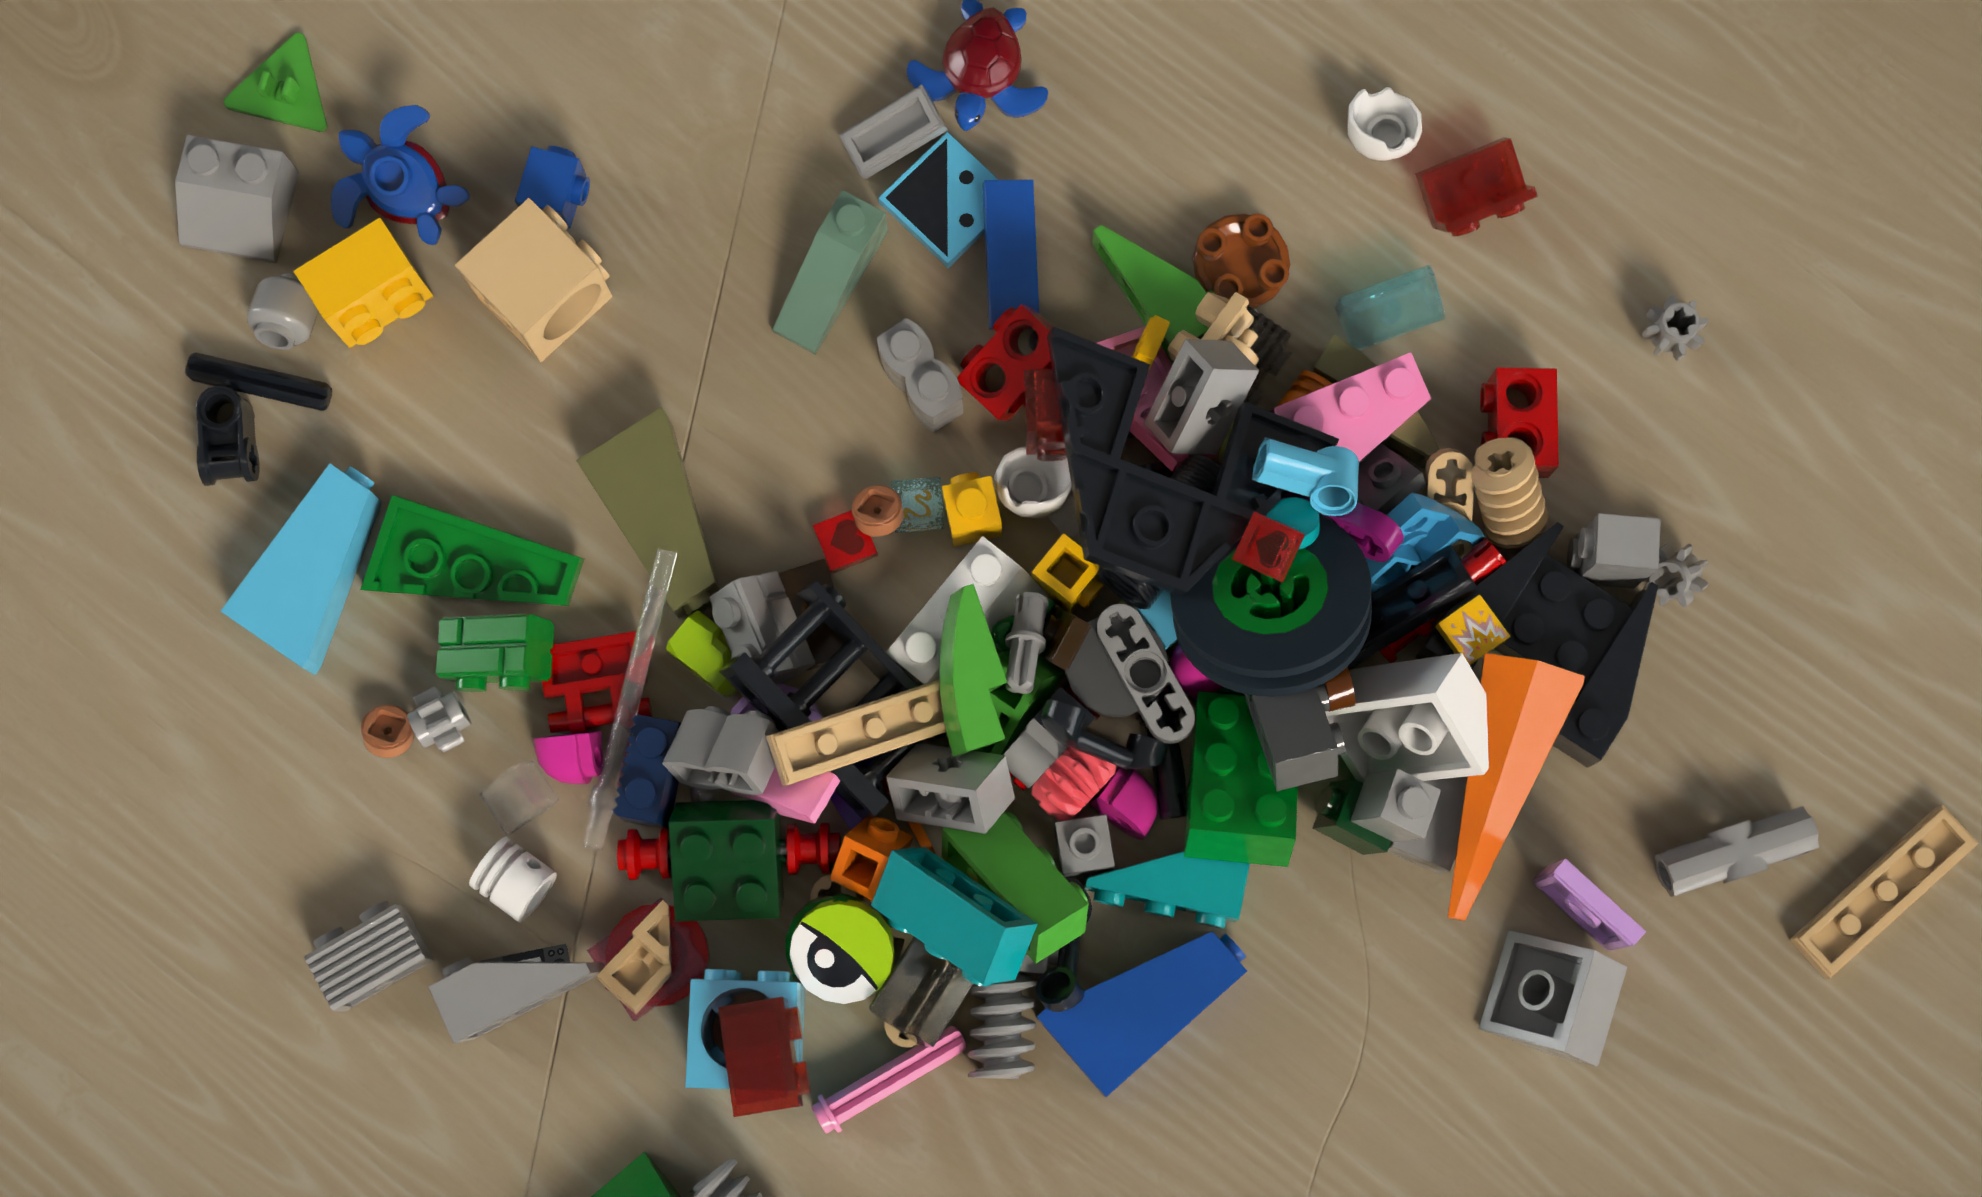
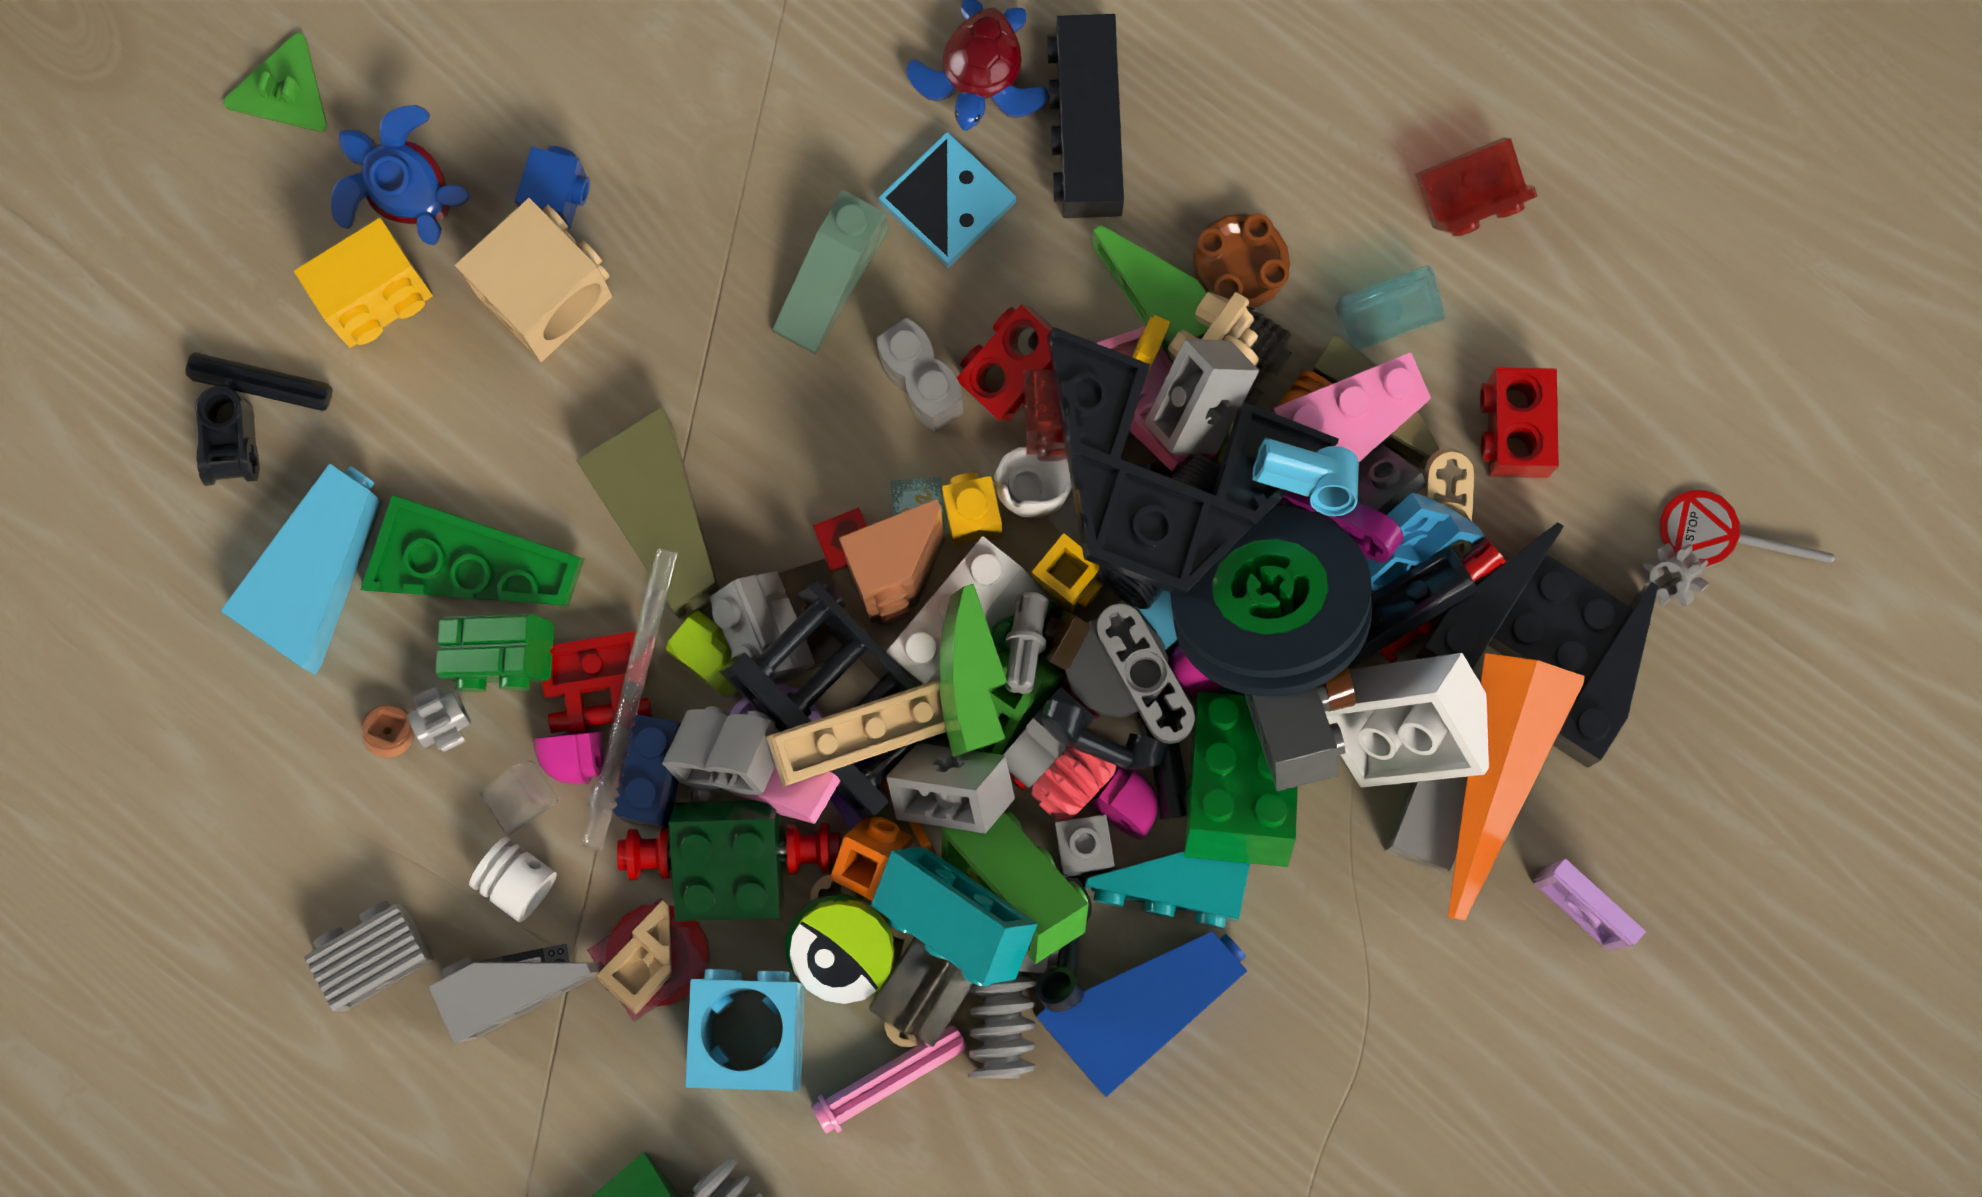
light grey slope [175,135,299,263] -> none
light grey head [247,273,319,350] -> none
clear red brick [718,997,811,1117] -> none
light grey tile [839,85,948,180] -> none
nougat tile [852,485,904,537] -> none
blue tile [982,179,1039,330] -> none
clear red tile [1232,511,1305,583] -> none
teal tile [1267,497,1320,550] -> none
dark green brick [1312,778,1391,855] -> none
white hair [1348,87,1422,161] -> none
light grey brick [1351,769,1441,842] -> none
tile [1435,595,1511,665] -> none
tan piece [1471,438,1549,549] -> none
light grey slope [1479,930,1627,1067] -> none
light grey brick [1567,513,1661,589] -> none
light grey gear [1642,295,1709,361] -> none
light grey piece [1655,806,1819,897] -> none
tan tile [1789,805,1979,979] -> none
none -> nougat slope [839,499,945,625]
none -> black brick [1047,14,1124,218]
none -> piece [1659,490,1835,568]

